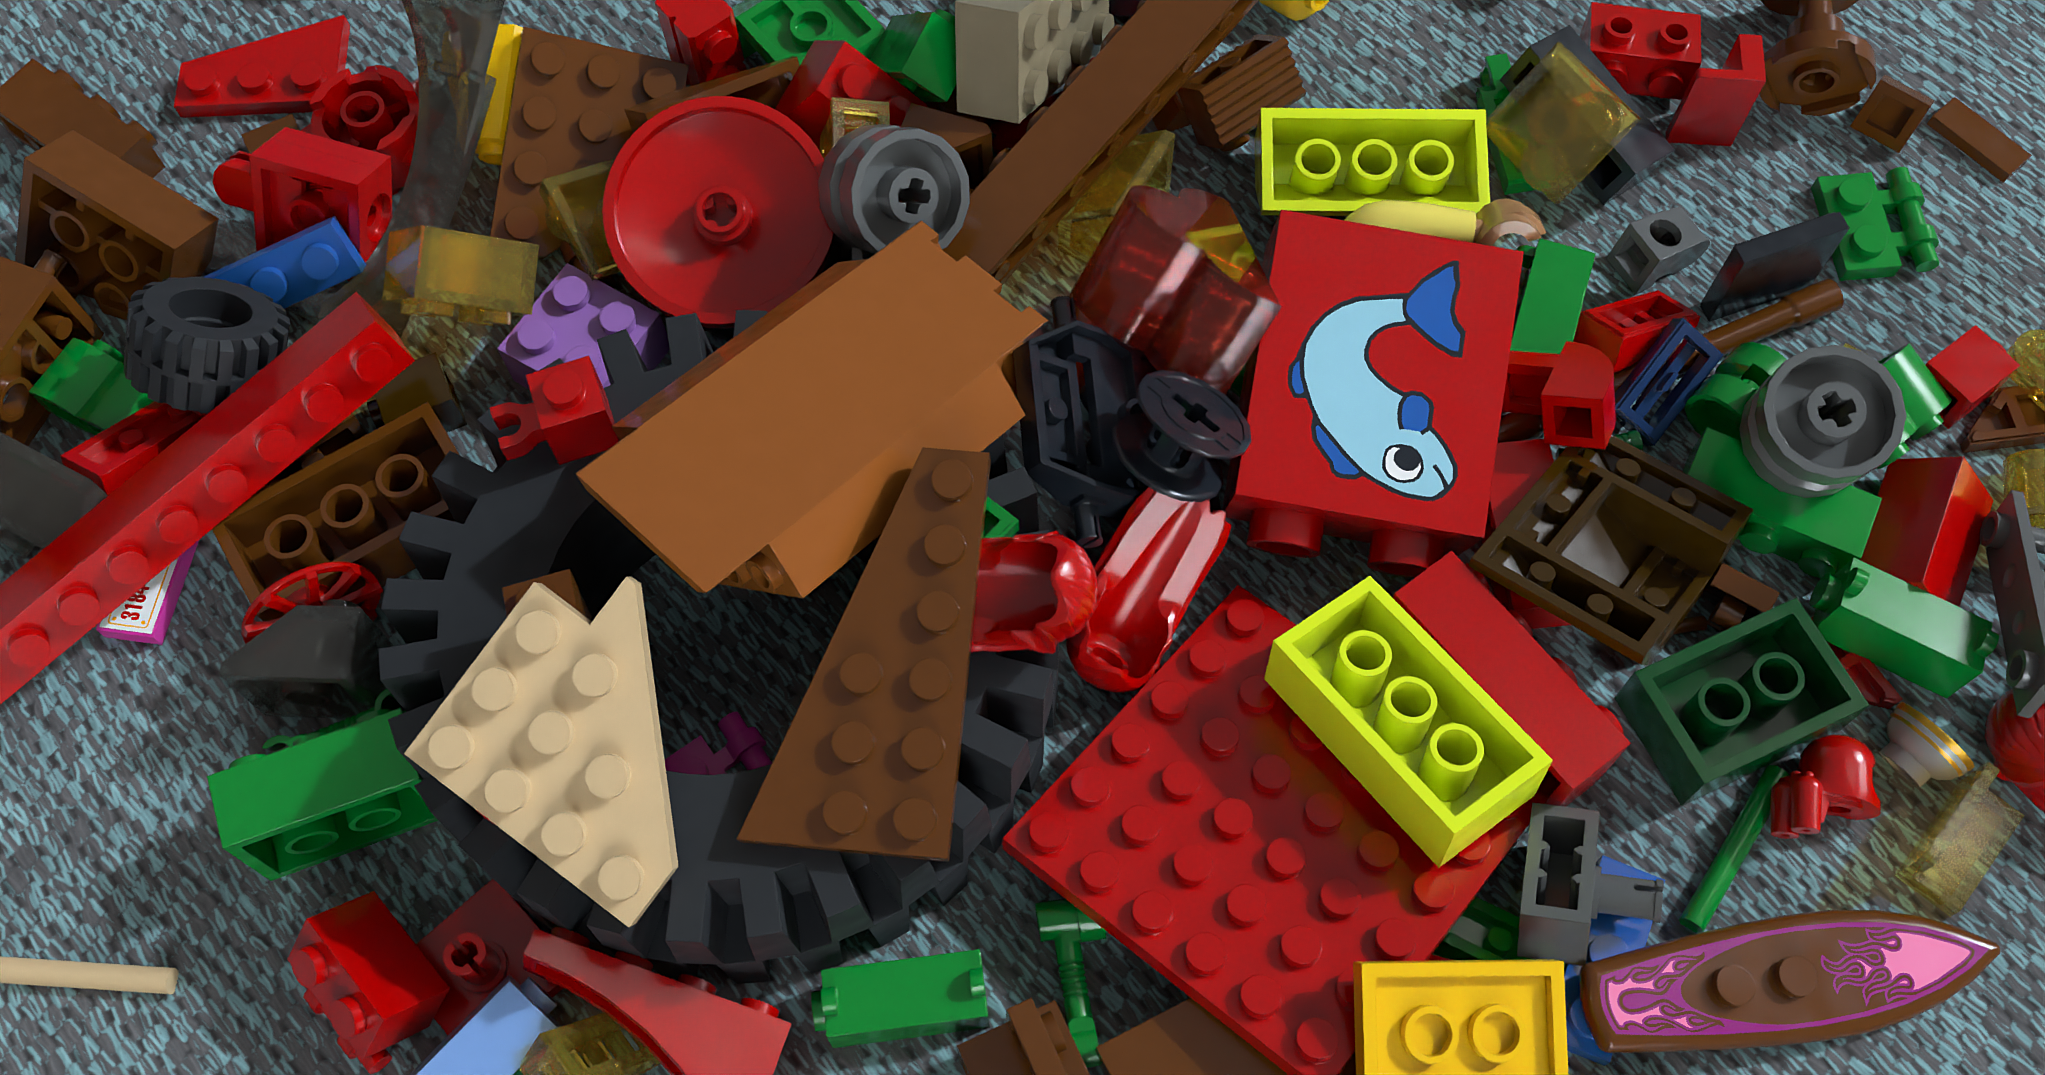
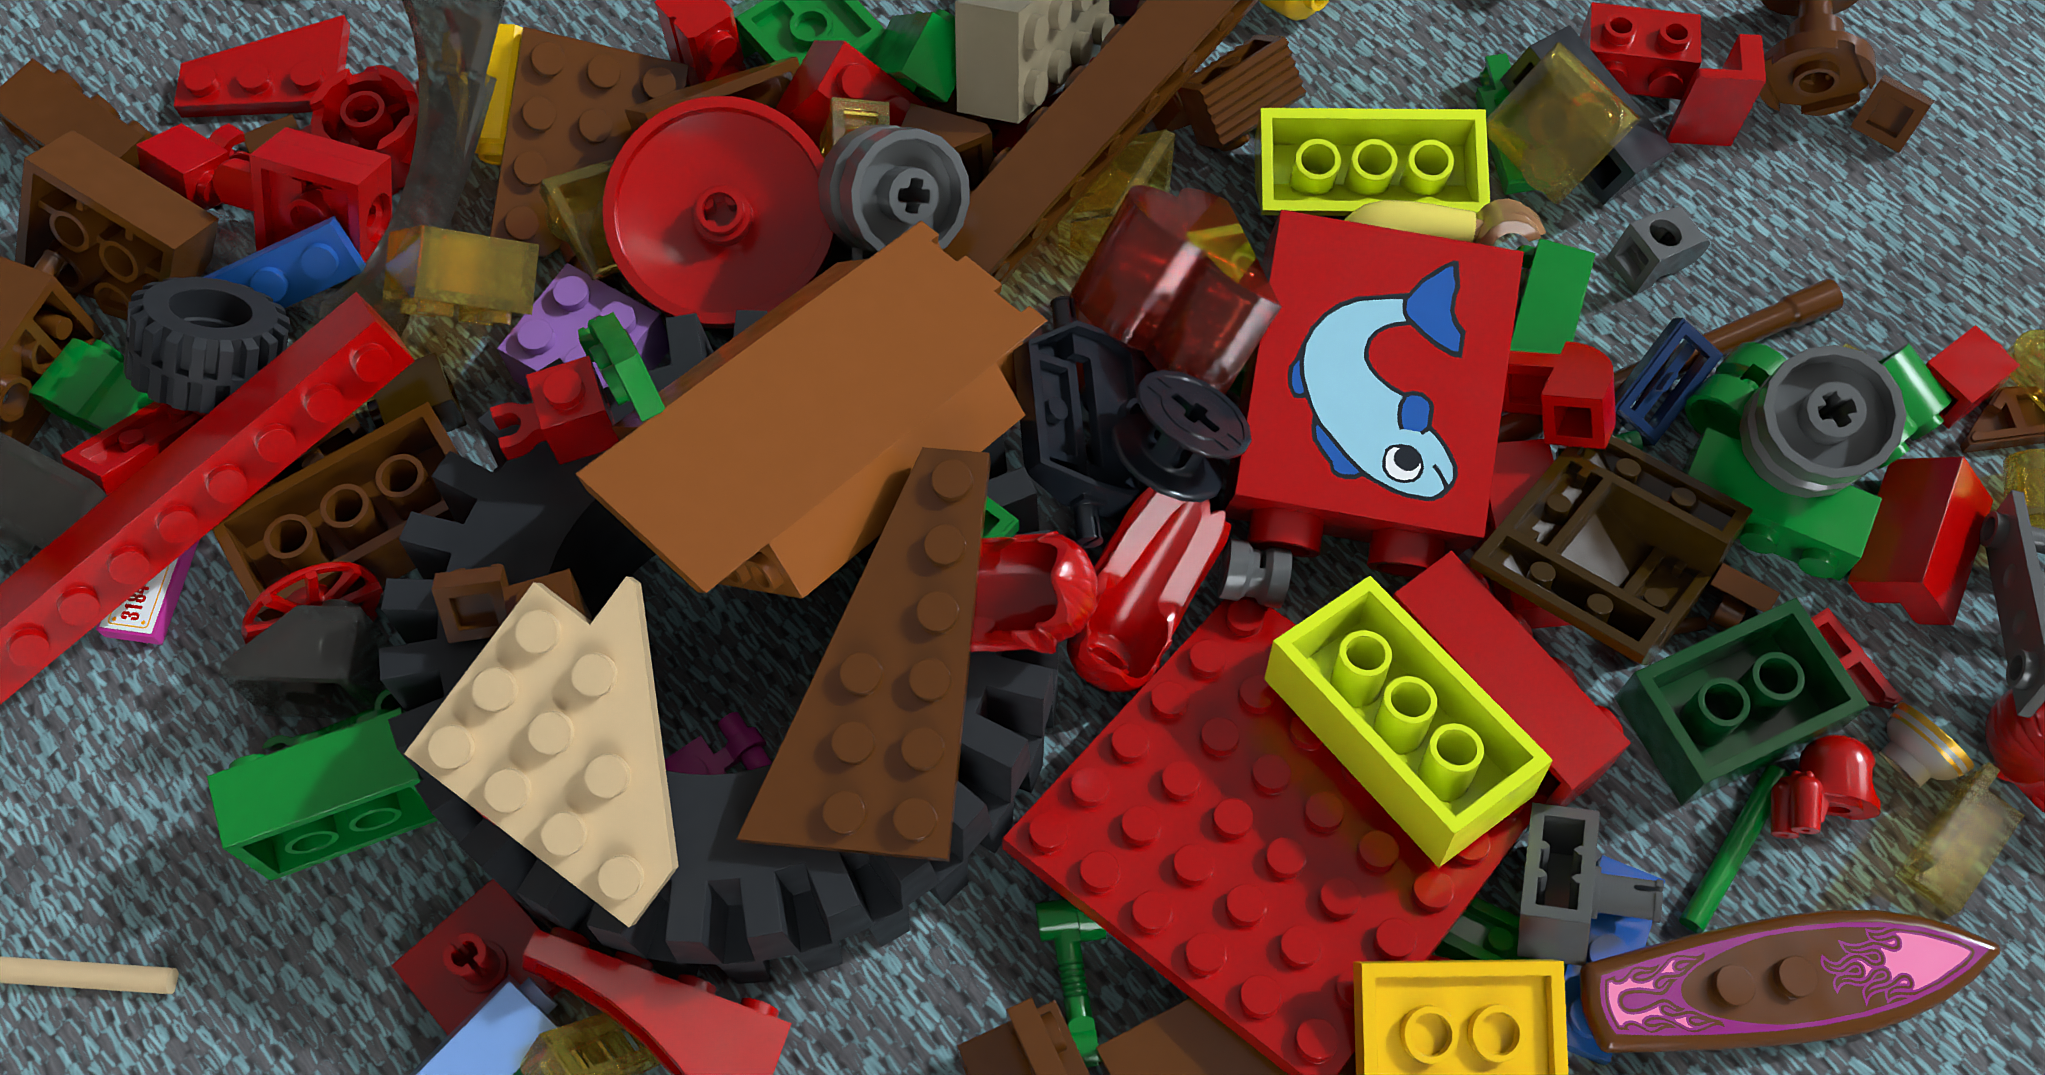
red brick [287,891,450,1074] -> none
green brick [811,949,990,1048] -> none
red slope [1573,290,1701,373] -> none
black tile [1700,212,1850,322] -> none
green brick [1809,557,1999,699] -> none
green plate [1811,167,1939,281] -> none
reddish brown piece [1927,97,2032,183] -> none
none -> red brick [136,123,245,211]
none -> reddish brown tile [431,564,509,643]
none -> green hinge [578,312,666,422]
none -> dark grey wheel [1217,538,1292,609]

